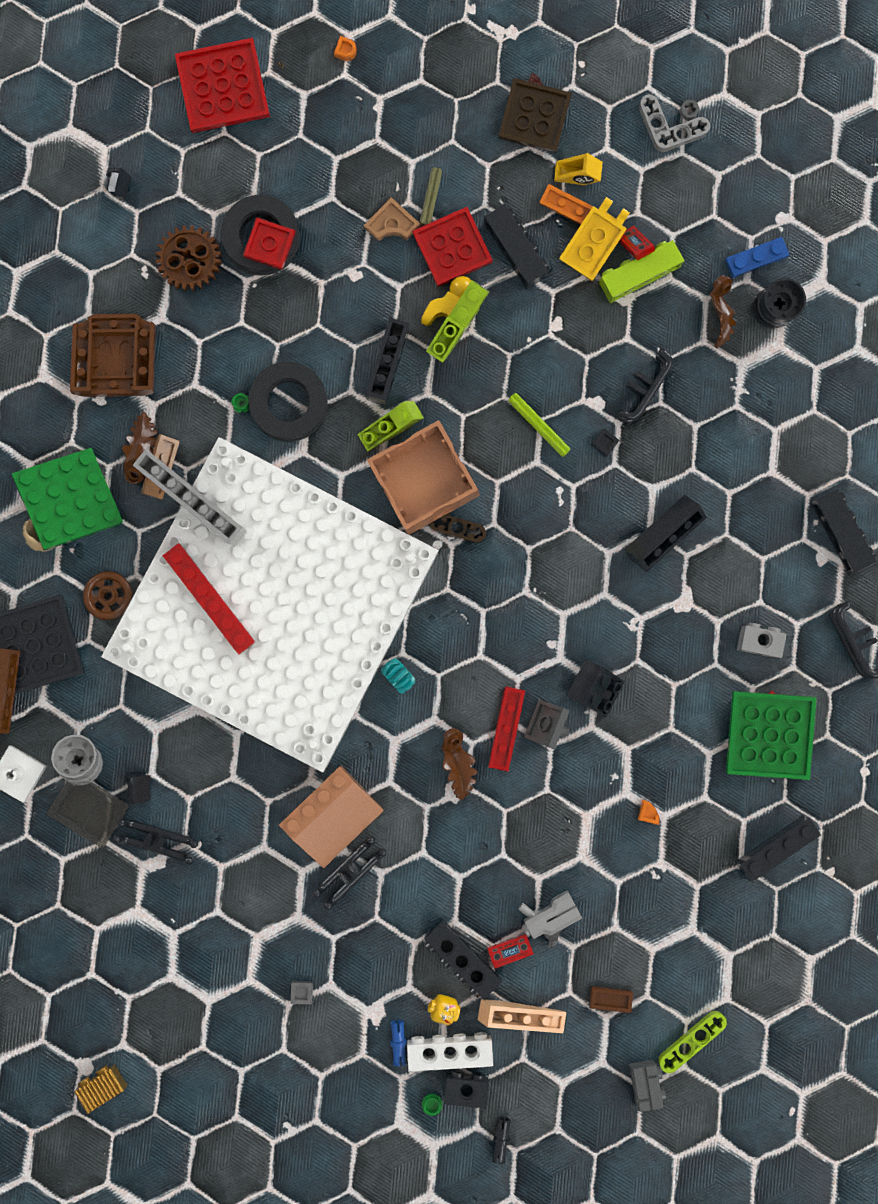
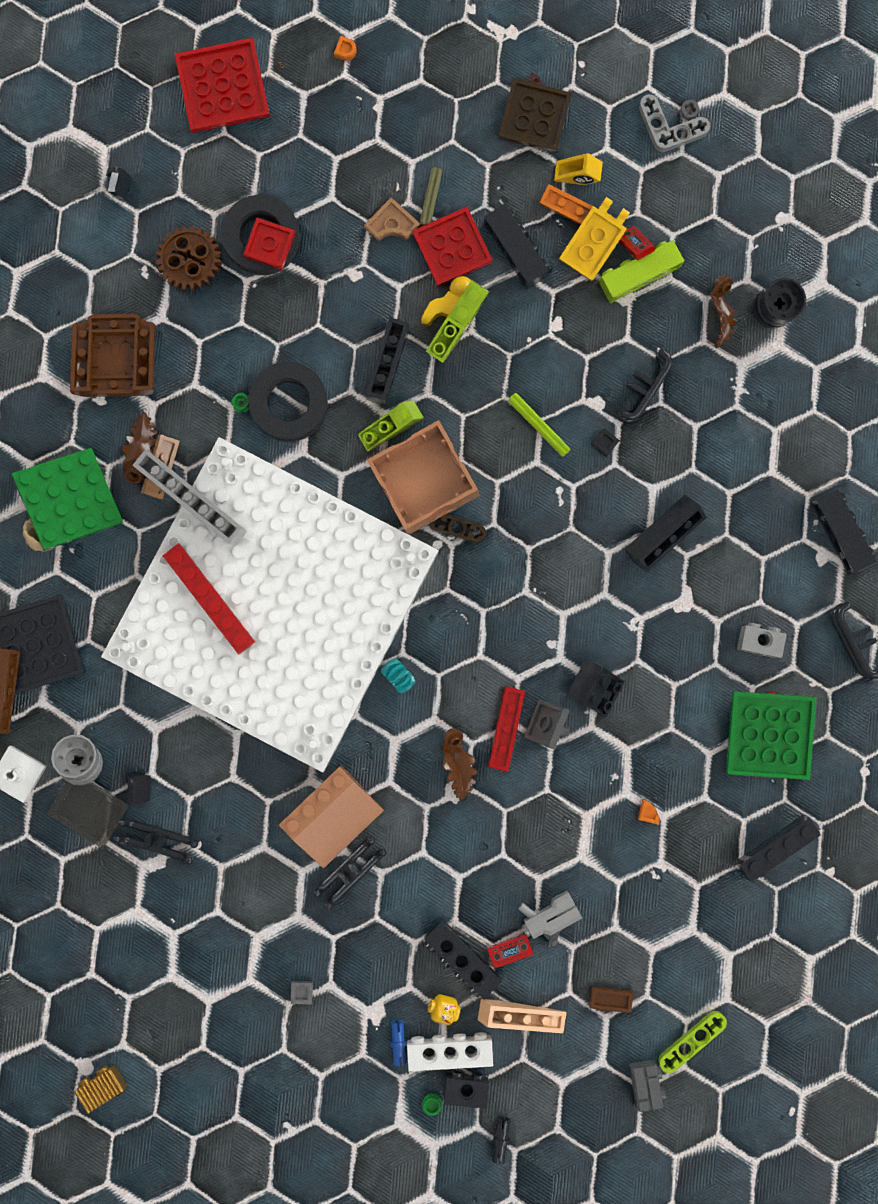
reddish brown plate [83,571,132,620] -> none
blue plate [725,237,790,279] -> none

